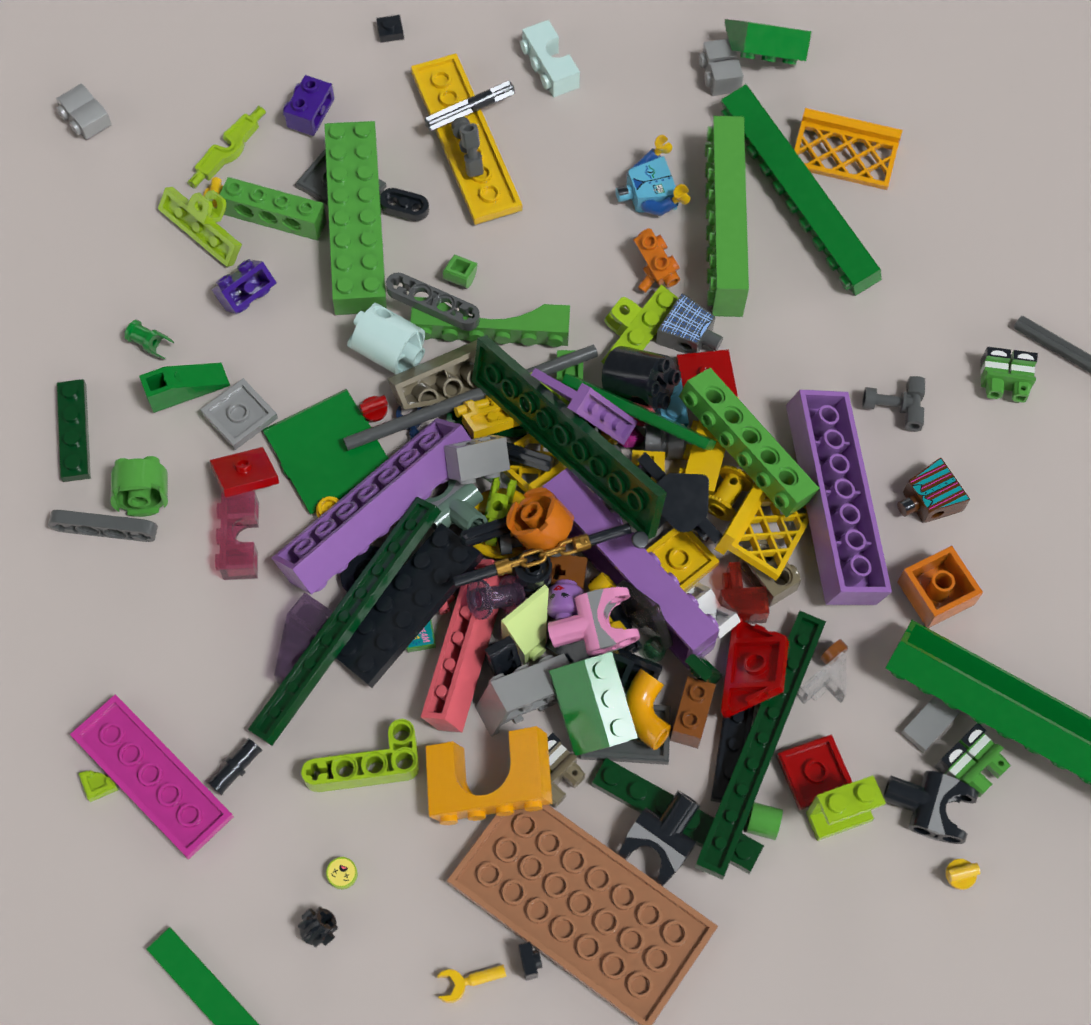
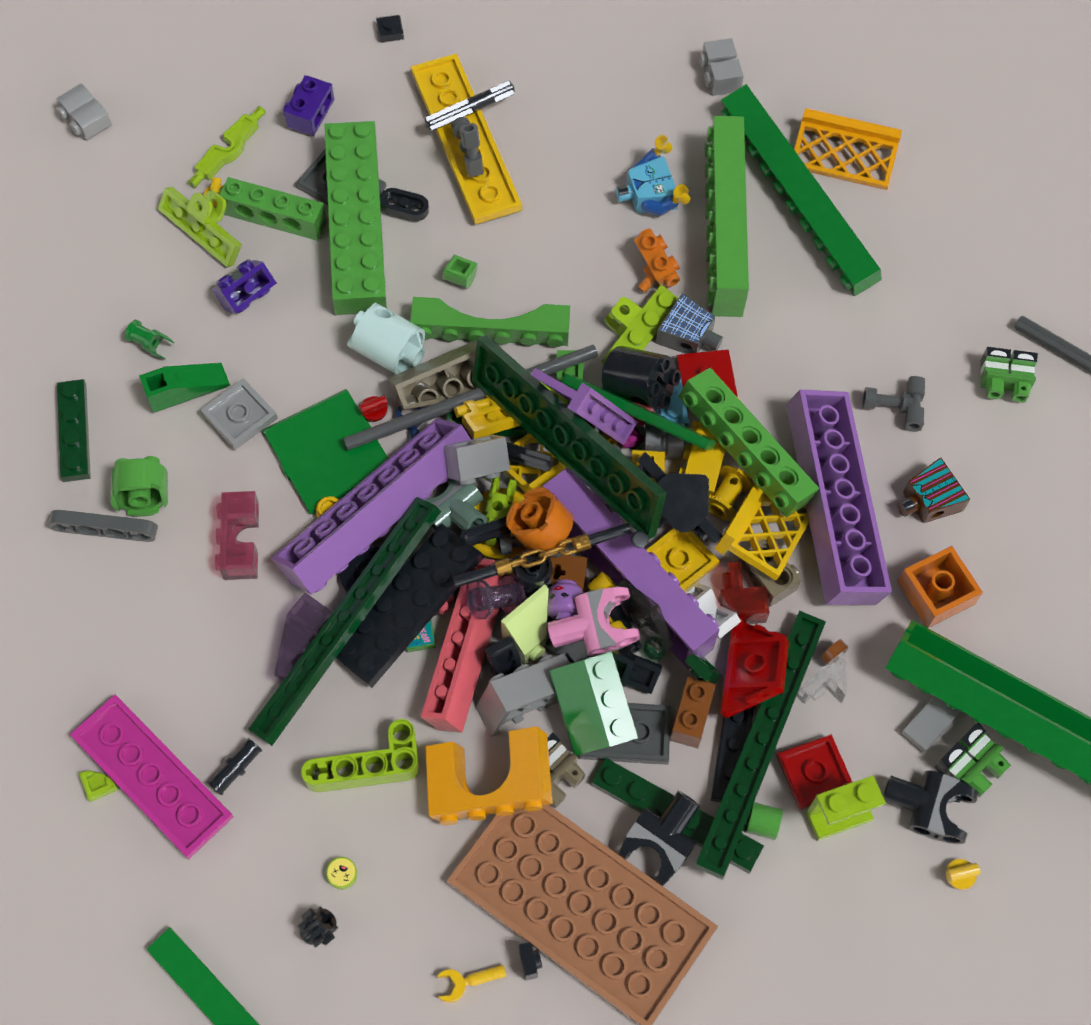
red plate [210,447,279,497] -> none
dark grey beam [386,272,480,331] -> none
light aqua arch [520,20,580,98] -> none
light orange cylinder [625,668,671,750] -> none
green slope [724,19,812,65] -> none

